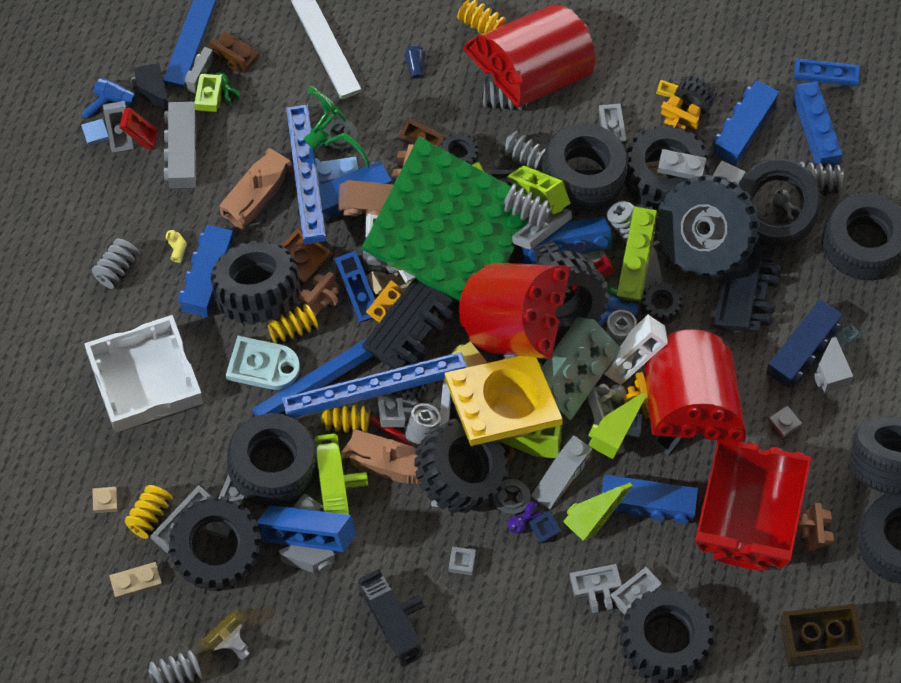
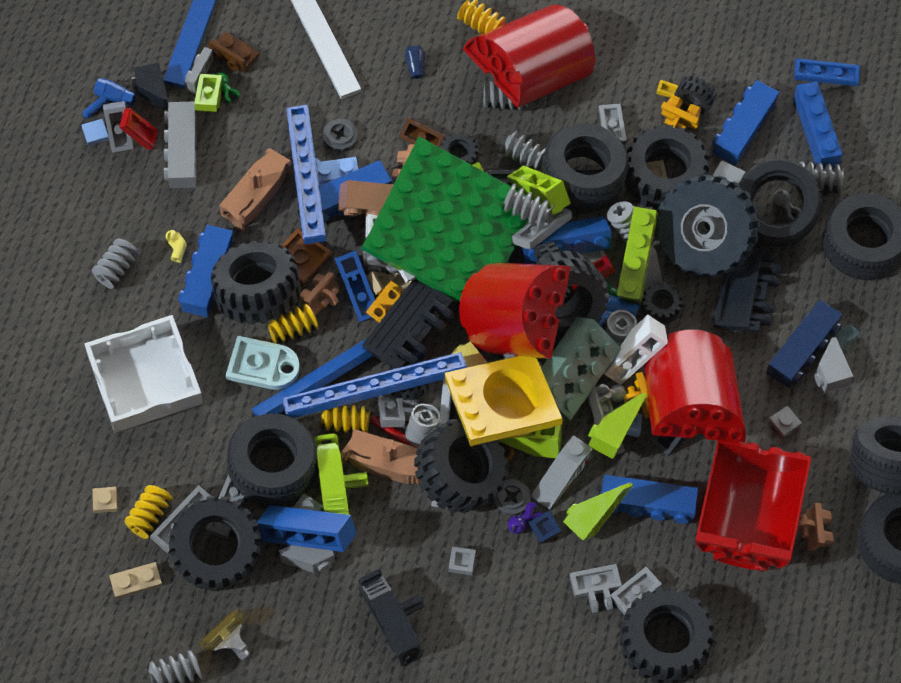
green plant [303,86,369,168] -> none
light grey plate [658,149,706,179] -> none
dark brown brick [779,604,864,667] -> none

